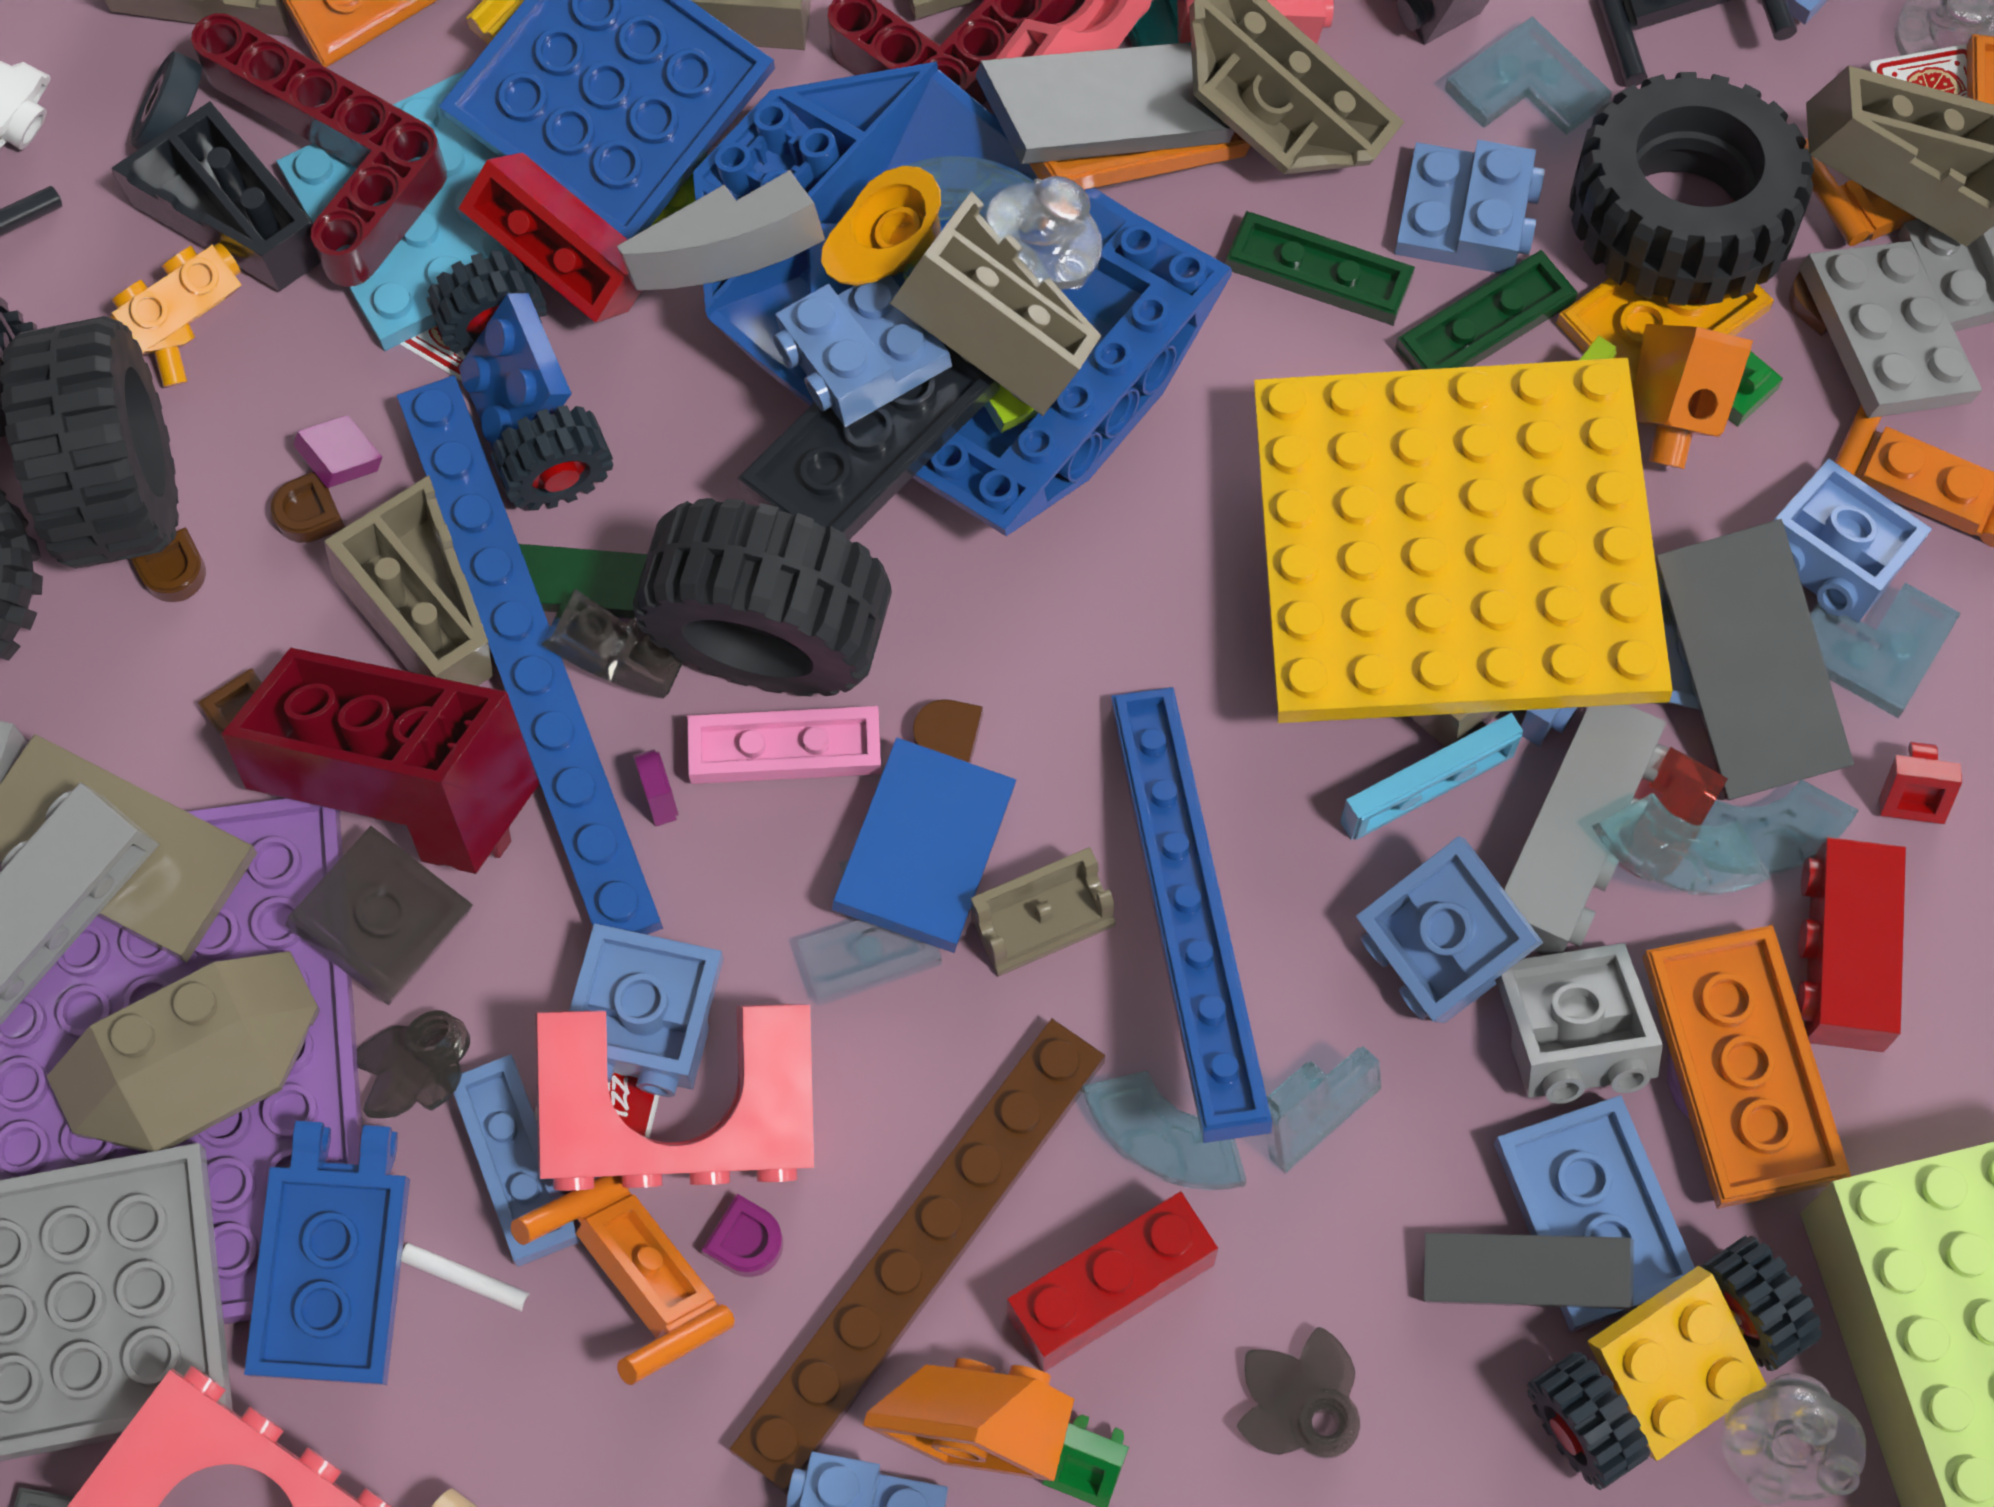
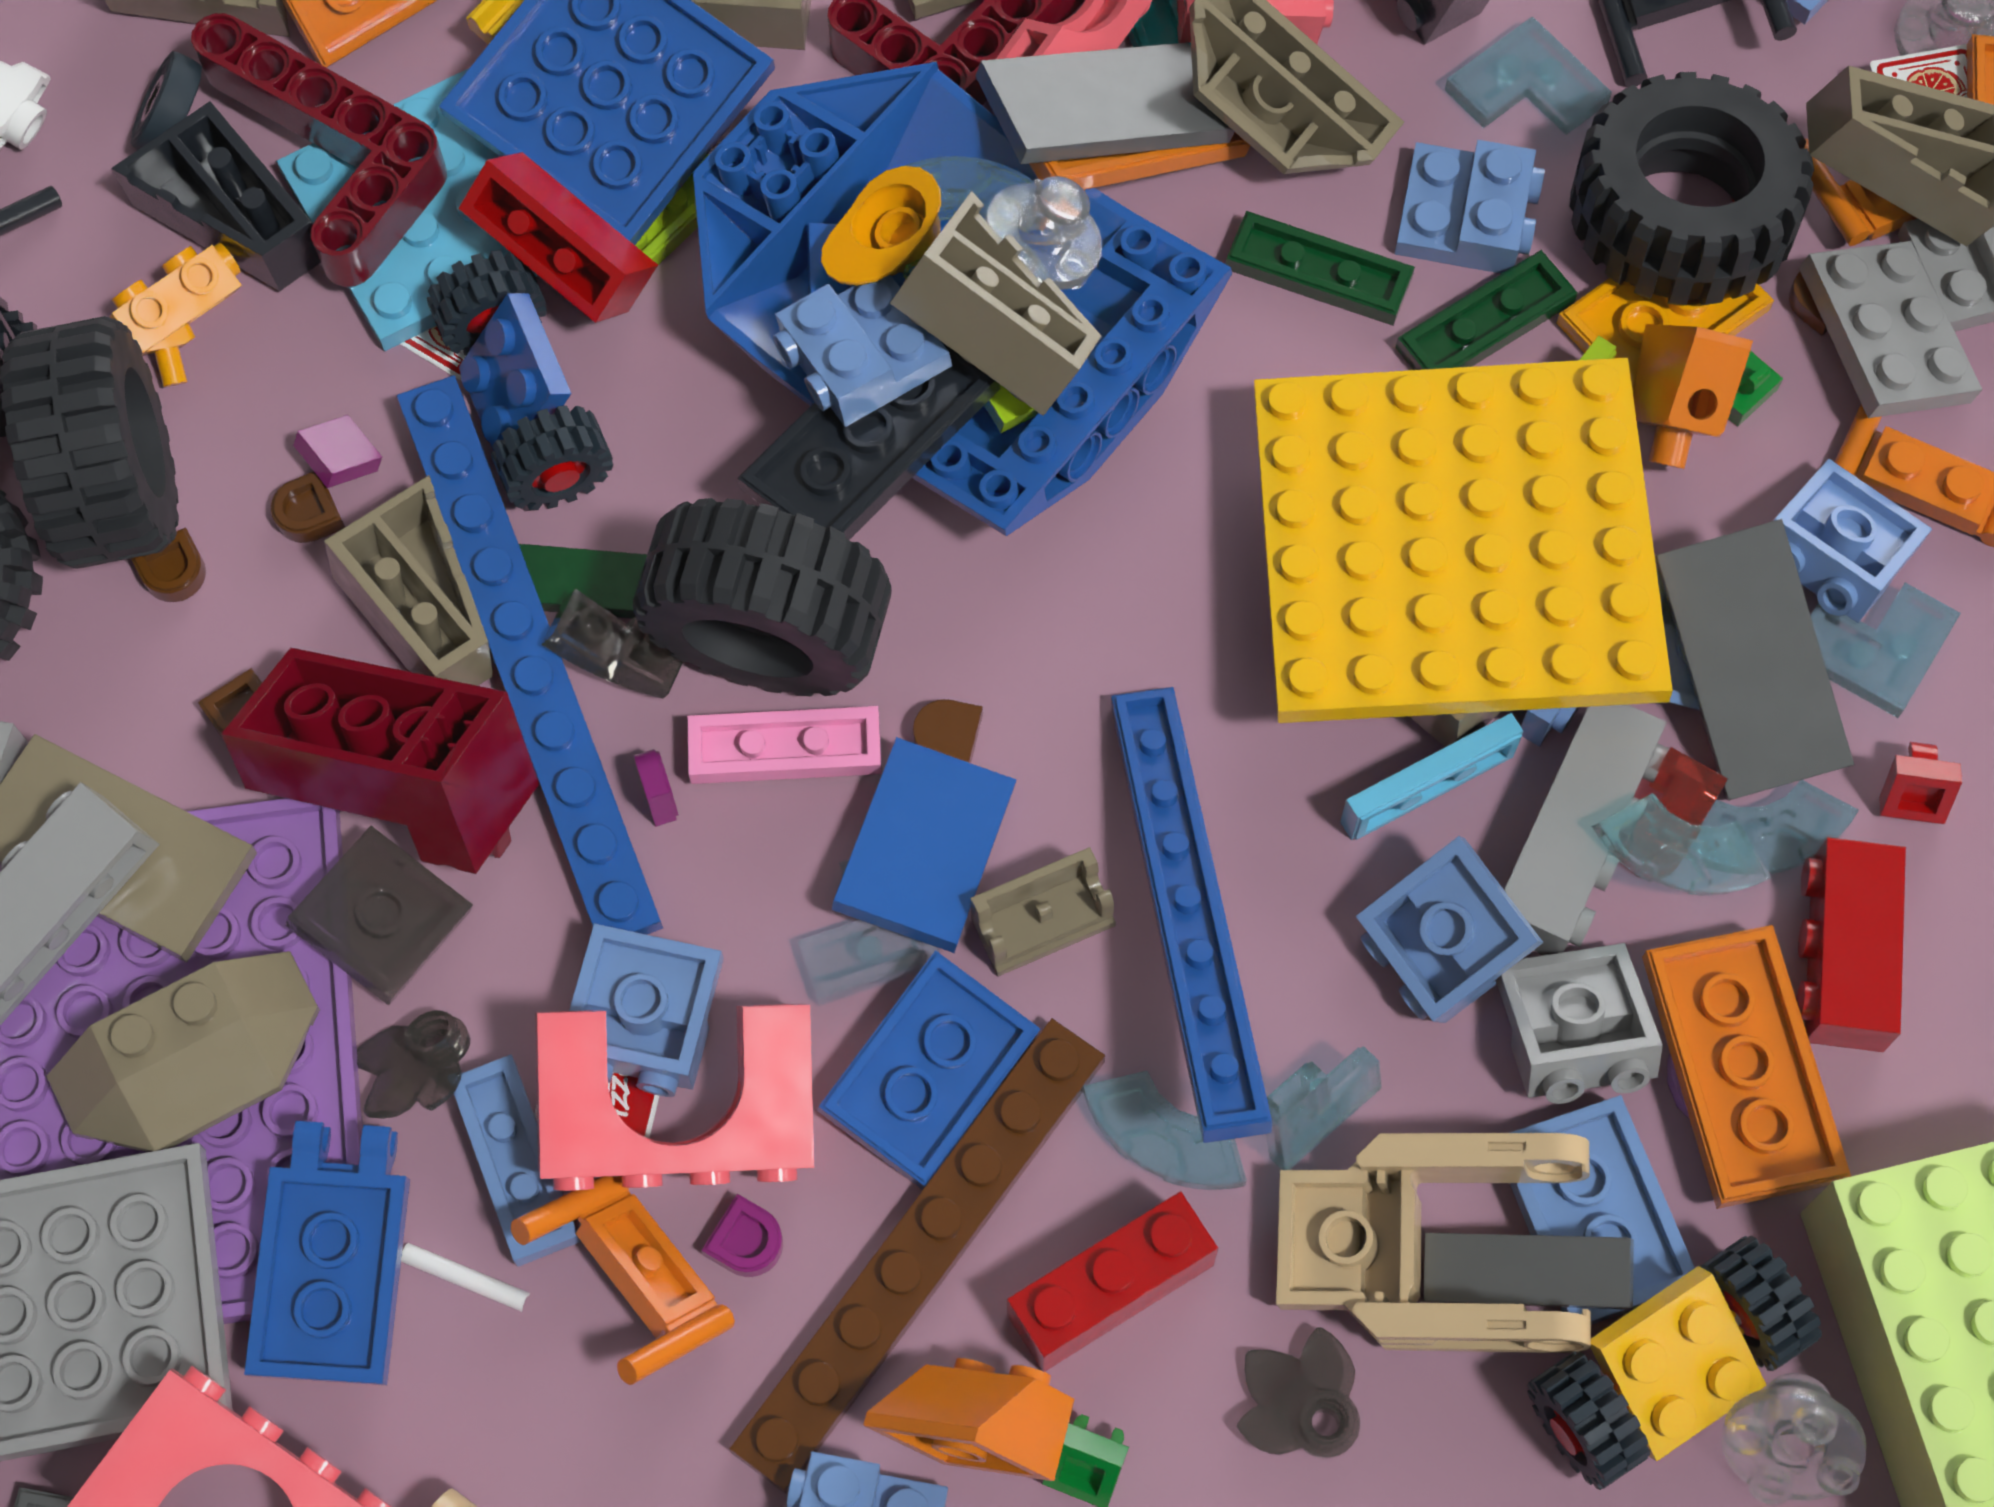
light grey slope [617,170,825,290] -> none
none -> blue tile [816,950,1040,1190]
none -> tan plate [1276,1133,1591,1353]

